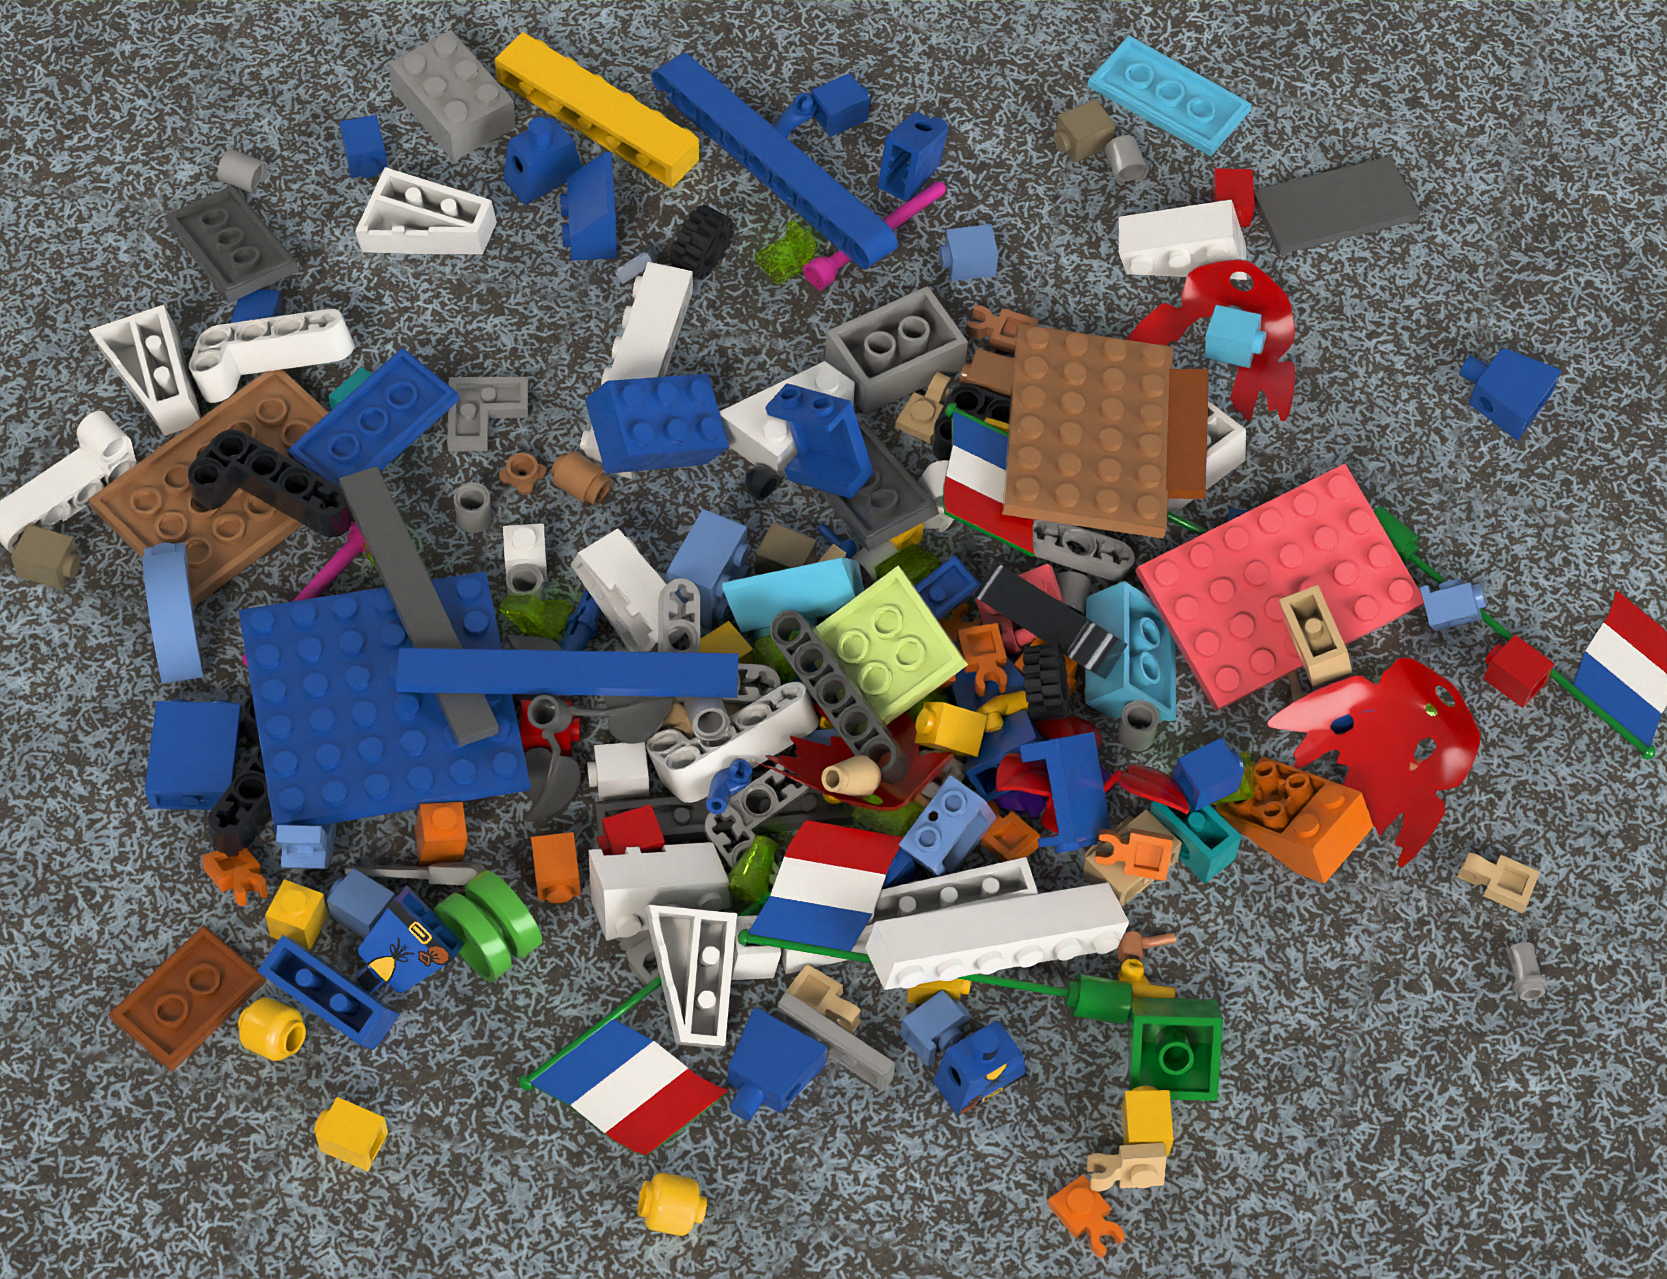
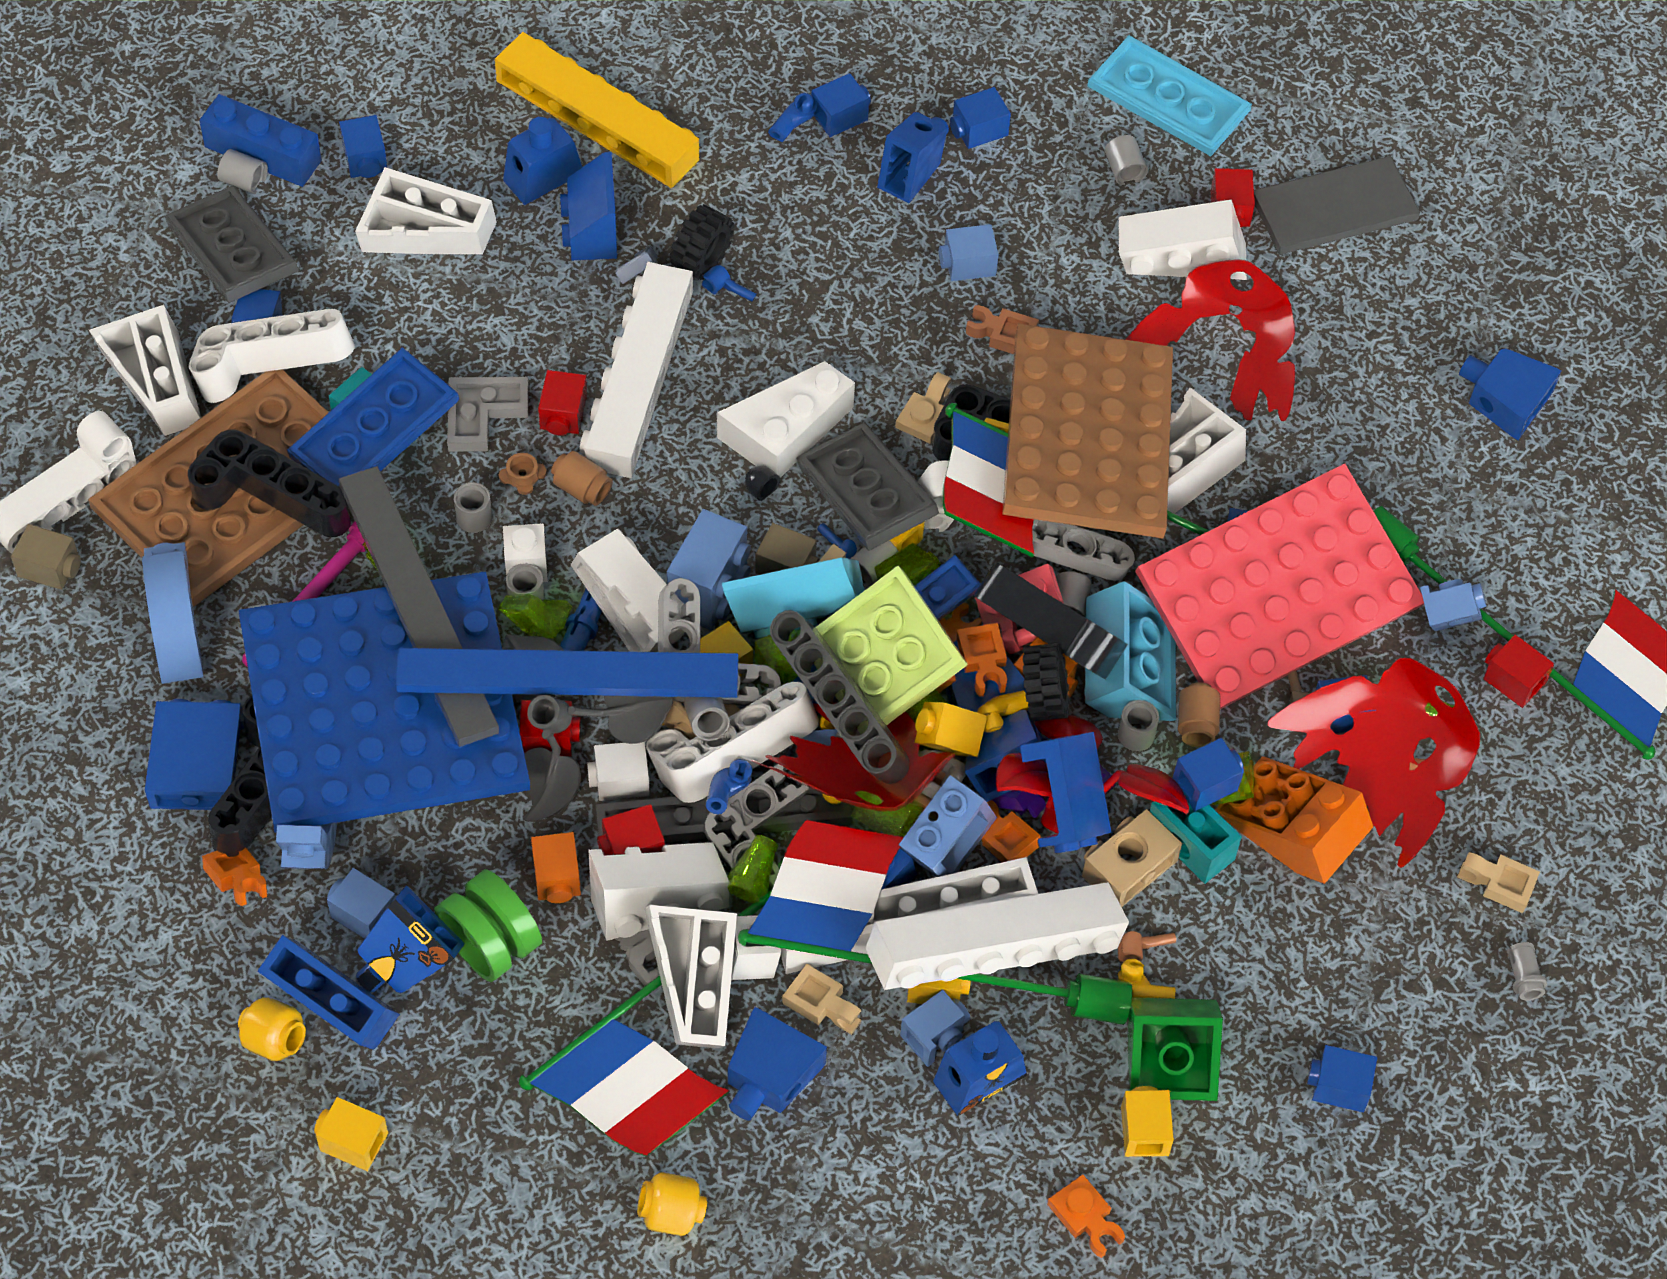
dark orange tile [108,925,266,1072] -> none
yellow brick [265,879,328,949] -> none
light grey piece [345,861,485,885] -> none
light grey brick [388,30,516,162] -> none
orange brick [415,802,468,866] -> none
blue brick [585,374,729,474] -> none
blue beam [651,52,898,270] -> none
clear neon green bracket [755,220,816,286] -> none
blue panel [765,383,874,499] -> none
light grey tile [777,992,895,1091] -> none
dark pink piece [803,181,946,291] -> none
tan cone [822,755,881,798] -> none
light grey brick [825,286,968,415] -> none
medium nougat brick [959,349,1014,399] -> none
dark tan brick [1054,99,1116,163] -> none
tan plate [1087,1143,1167,1191] -> none
orange plate [1095,828,1174,881] -> none
dark orange tile [1166,369,1209,499] -> none
medium azure brick [1205,305,1266,368] -> none
tan brick [1279,585,1353,690] -> none
none -> blue brick [199,94,322,187]
none -> red brick [538,370,587,436]
none -> blue hand [702,265,757,302]
none -> blue brick [950,87,1011,149]
none -> medium nougat brick [1178,682,1220,747]
none -> blue brick [1307,1045,1377,1113]

